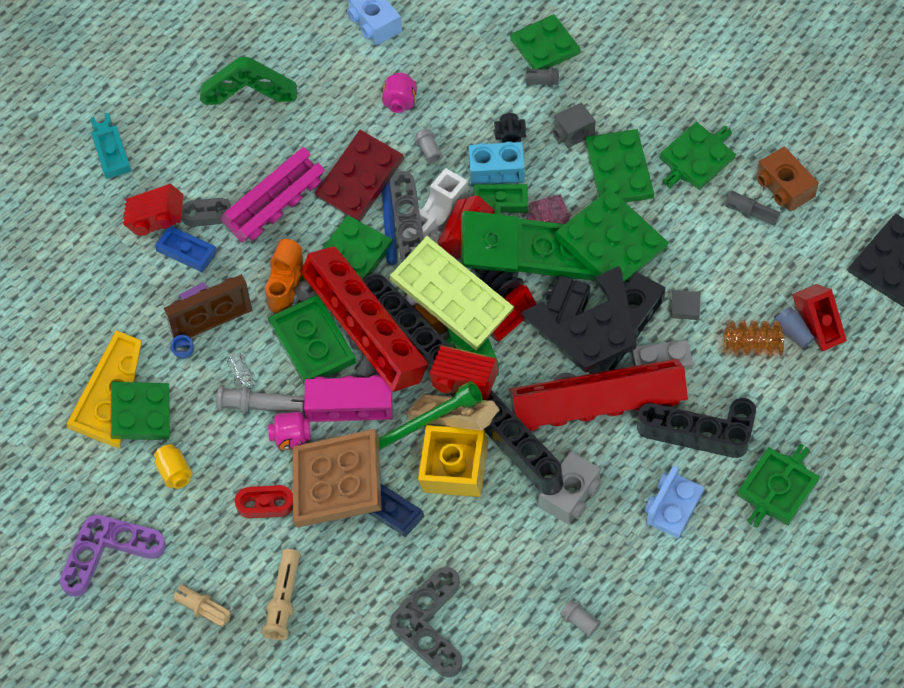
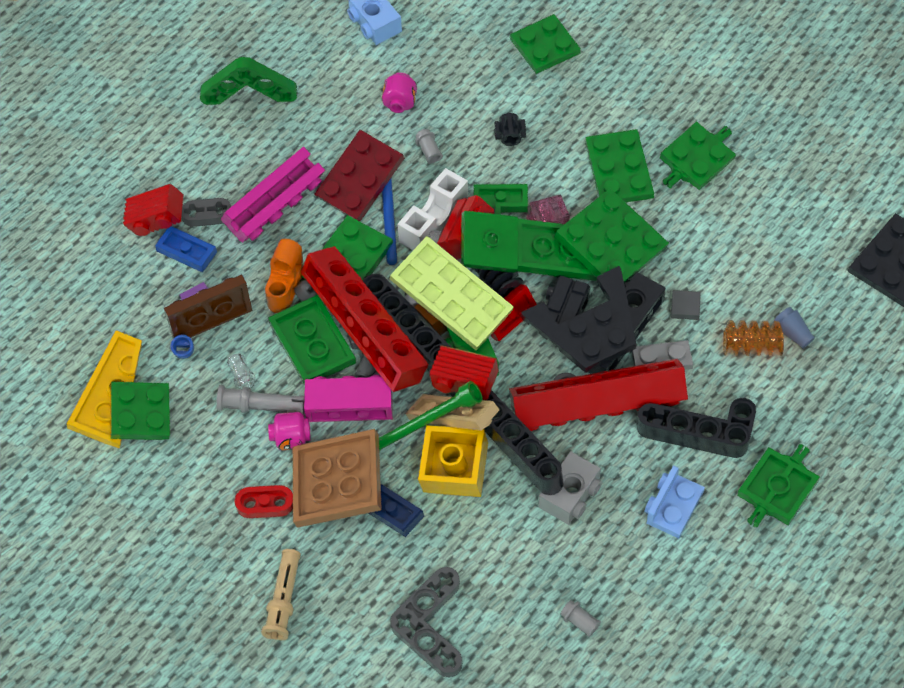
medium lavender beam [60,515,166,597] -> none
teal plate [90,113,132,179] -> none
yellow brick [154,444,193,489] -> none
tan axle [174,584,231,627] -> none
dark grey beam [390,171,424,262] -> none
medium azure brick [469,142,524,186] -> none
dark grey pin [526,66,559,87] -> none
dark grey brick [552,102,596,148] -> none
dark grey axle [725,190,780,225] -> none
dark orange brick [756,146,819,212] -> none
red slope [792,284,847,352] -> none

